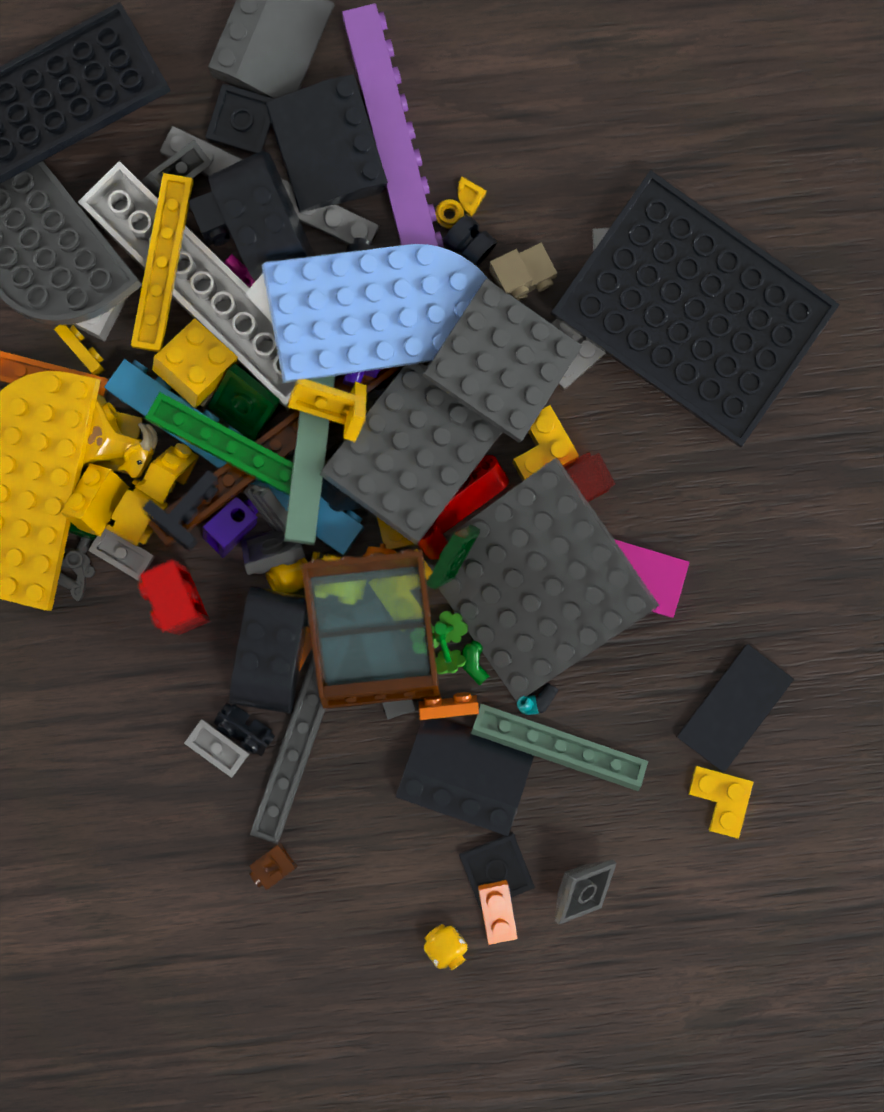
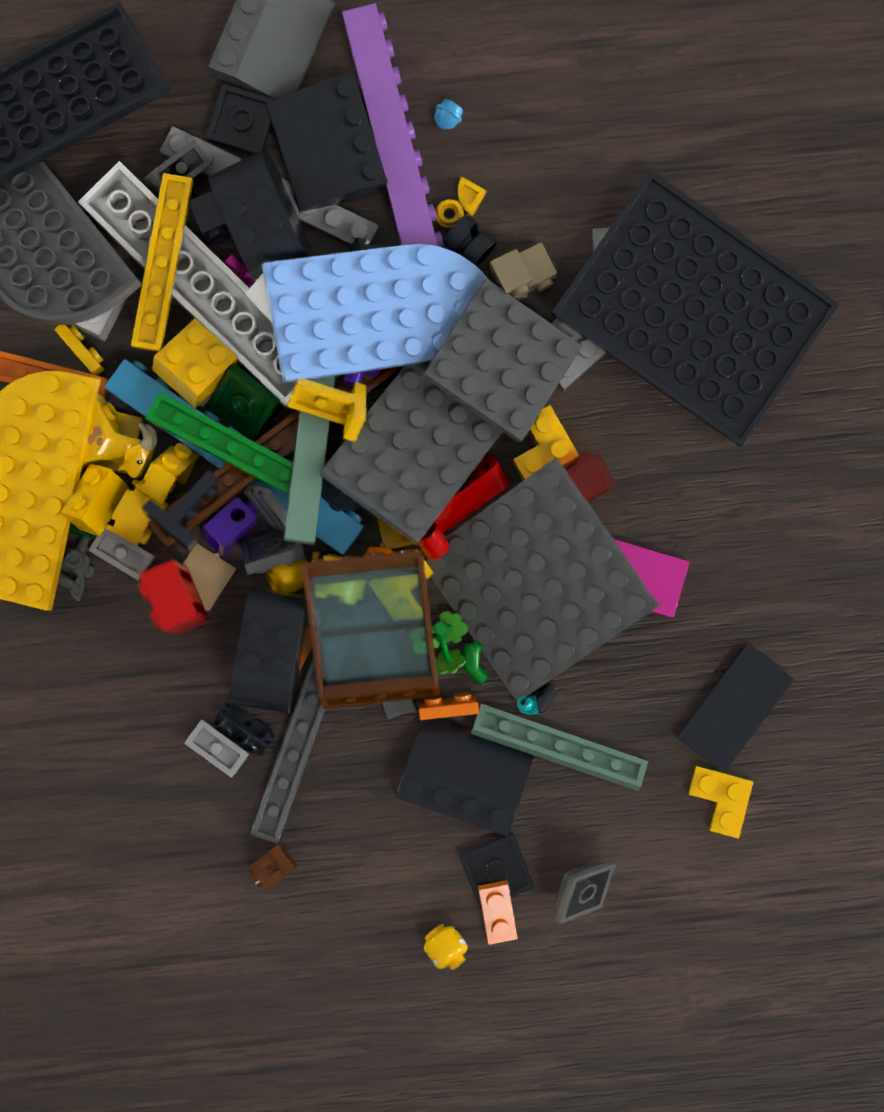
dark green plate [426,524,480,590] -> none
none -> tan piece [182,543,237,612]
none -> dark azure plate [434,99,463,129]

